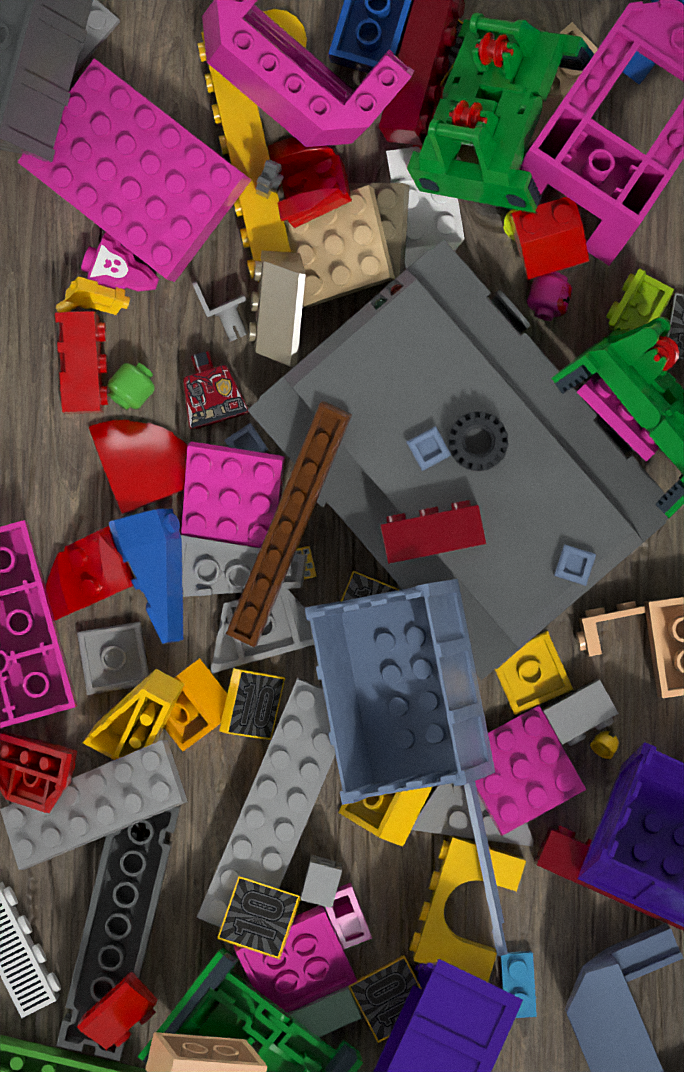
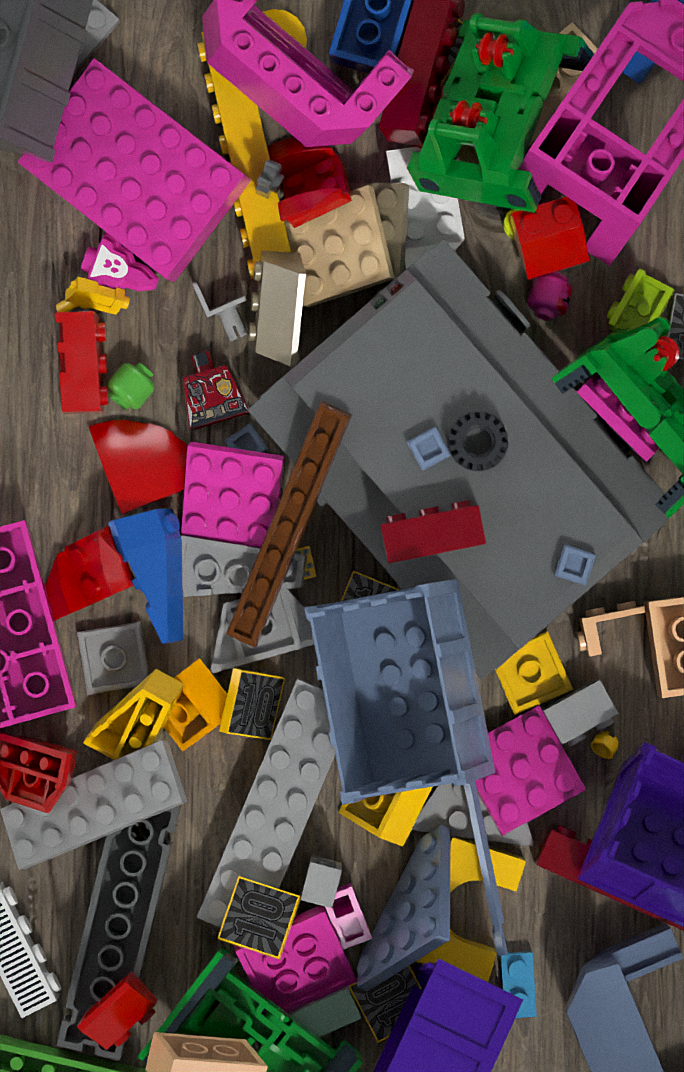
none -> sand blue plate [357,825,451,992]

